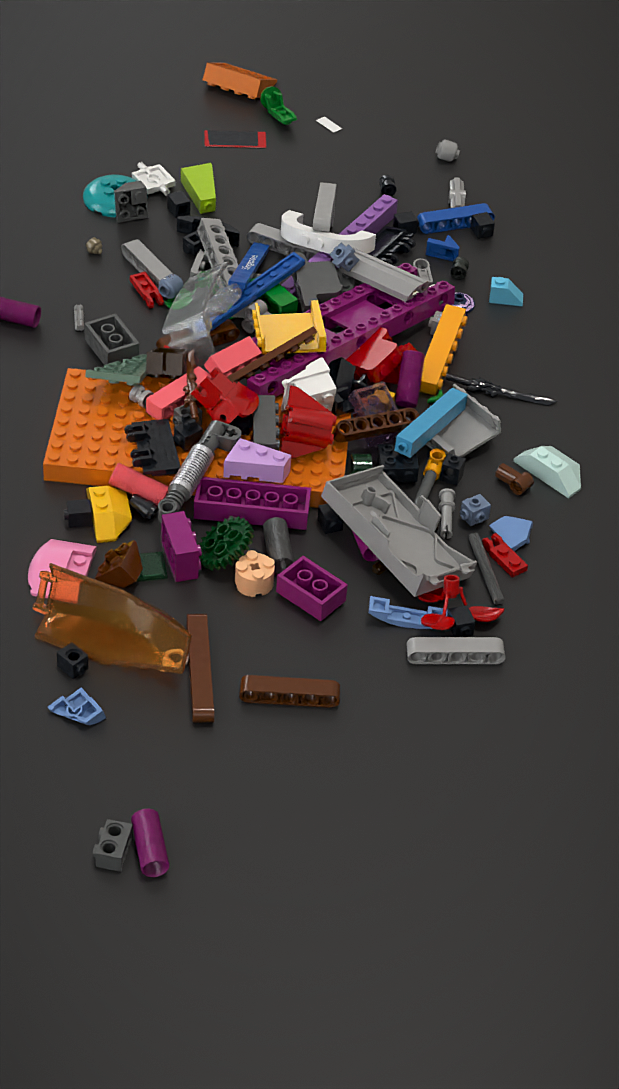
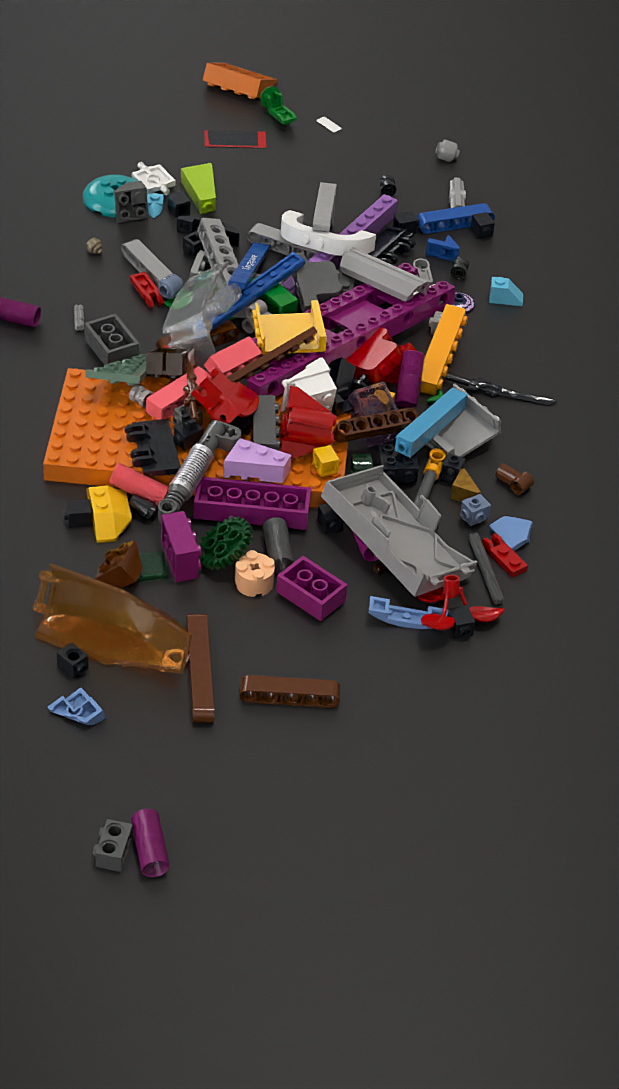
bright pink slope [28,539,97,603] -> none
sand blue brick [329,242,360,272] -> none
light grey beam [406,637,505,664] -> none
light grey pin [439,488,456,539] -> none
light aqua wedge [513,446,581,498] -> none
none -> medium azure plate [147,193,164,218]
none -> yellow brick [312,445,339,477]
none -> pearl gold slope [451,468,481,502]

